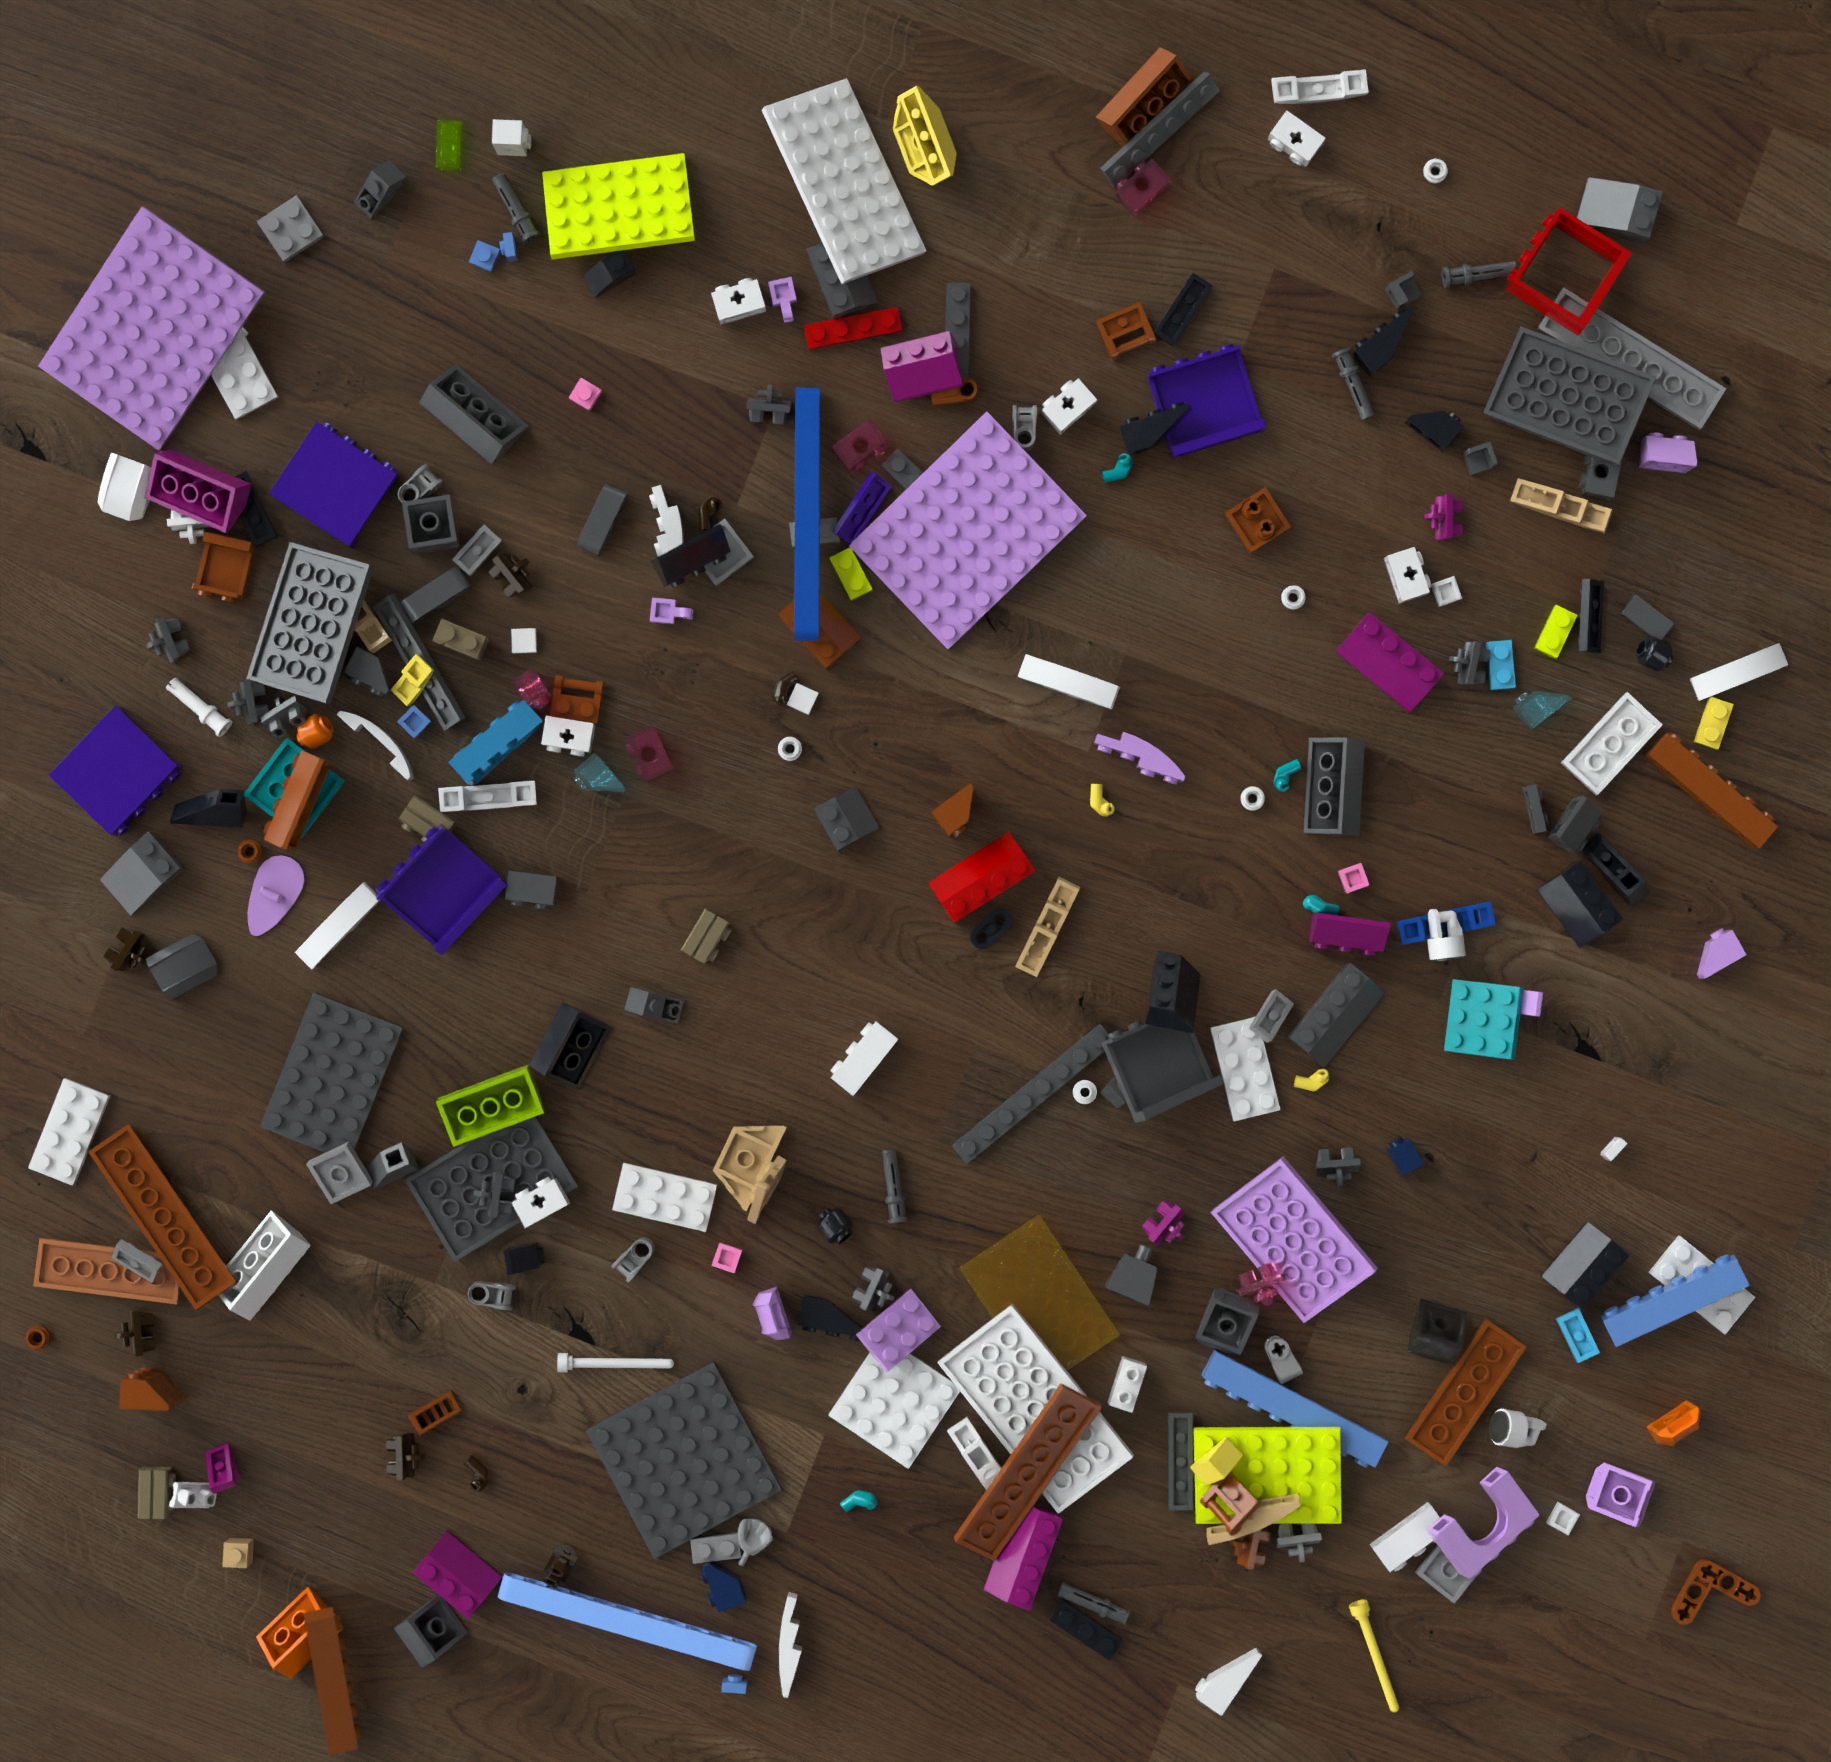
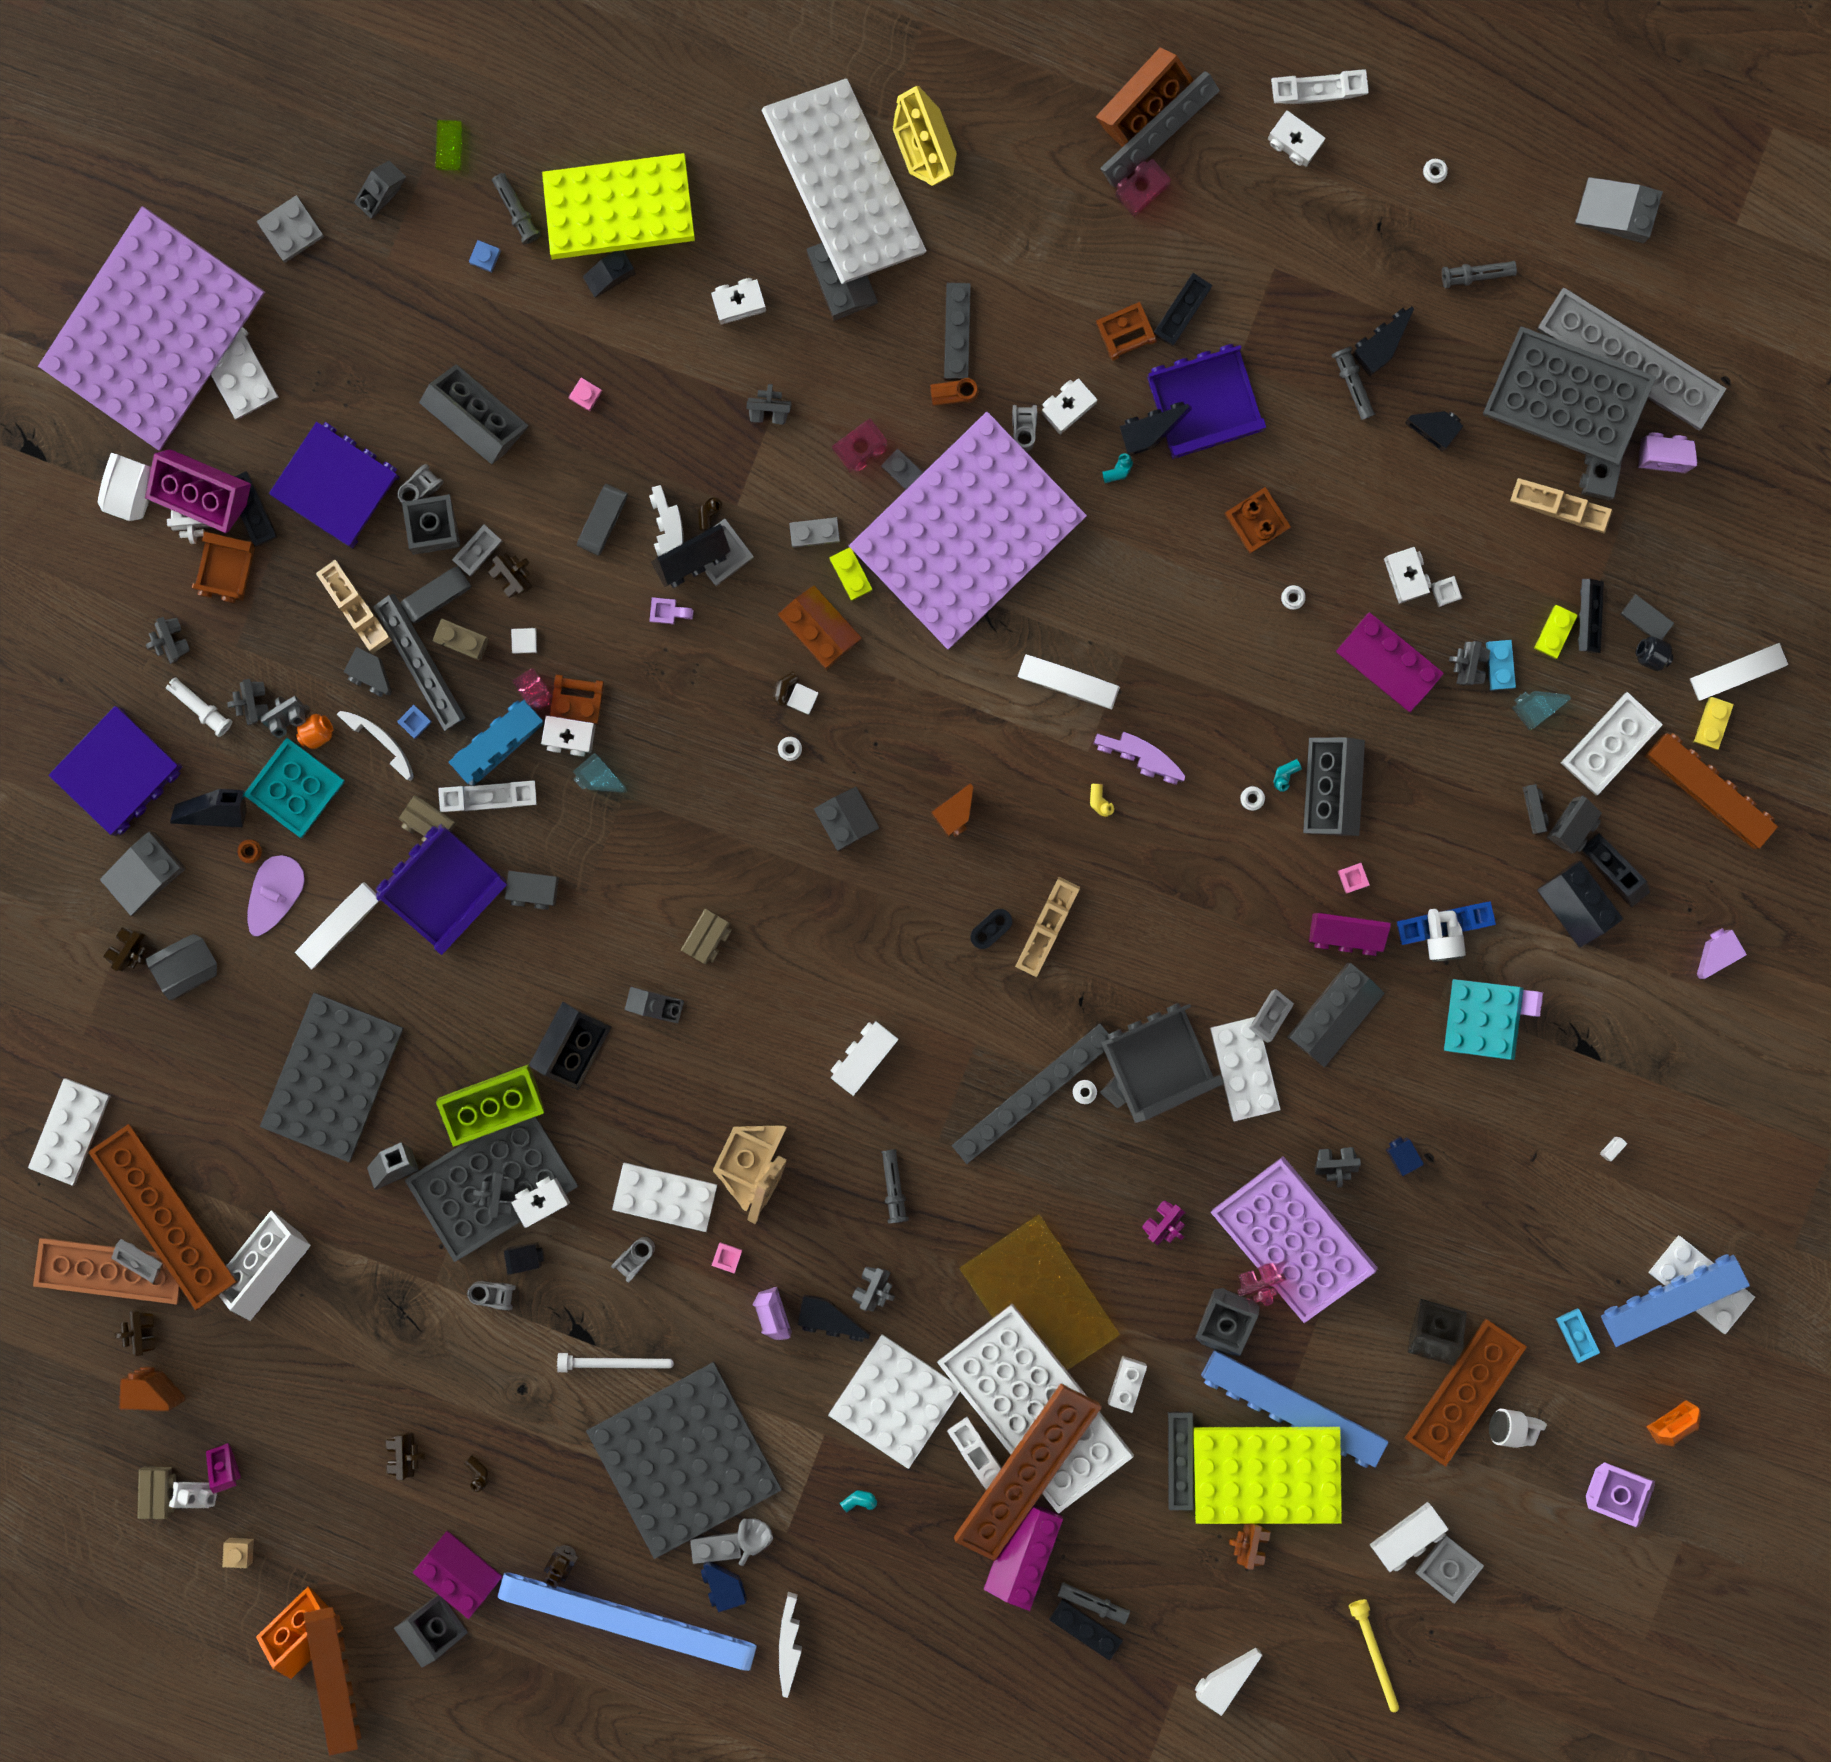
dark orange plate [25,1325,50,1350] -> none
plate [246,542,374,705] -> none
dark orange slope [263,751,332,851] -> none
light grey plate [306,1142,373,1204] -> none
light yellow slope [391,654,434,706] -> none
dark orange slope [407,1390,462,1436] -> none
white brick [492,119,531,156] -> none
medium blue plate [500,232,518,262] -> none
clear pink brick [626,725,675,782] -> none
medium blue plate [721,1674,748,1694] -> none
lavender plate [768,277,797,323] -> none
blue beam [794,387,820,641] -> none
red plate [804,307,902,350] -> none
black head [817,1208,853,1244] -> none
dark purple plate [832,472,892,545] -> none
lavender plate [856,1289,941,1372] -> none
magenta slope [881,331,964,403] -> none
red slope [928,832,1035,923] -> none
dark grey torso [1105,1244,1158,1306] -> none
black slope [1145,951,1201,1034] -> none
light yellow slope [1190,1436,1243,1486] -> none
plate [1200,1471,1261,1536] -> none
tan slope [1207,1494,1300,1545] -> none
light grey piece [1264,1335,1303,1384] -> none
light grey hips [1276,1524,1322,1562] -> none
light yellow arm [1294,1069,1329,1091] -> none
teal arm [1303,895,1340,915] -> none
dark grey panel [1385,271,1421,310] -> none
magenta hips [1424,494,1463,540] -> none
lavender arch [1427,1467,1539,1579] -> none
dark grey panel [1463,442,1498,476] -> none
red window [1506,207,1632,336] -> none
slope [1541,1221,1630,1310] -> none
white tile [1546,1502,1580,1536] -> none
dark orange beam [1671,1559,1761,1625] -> none

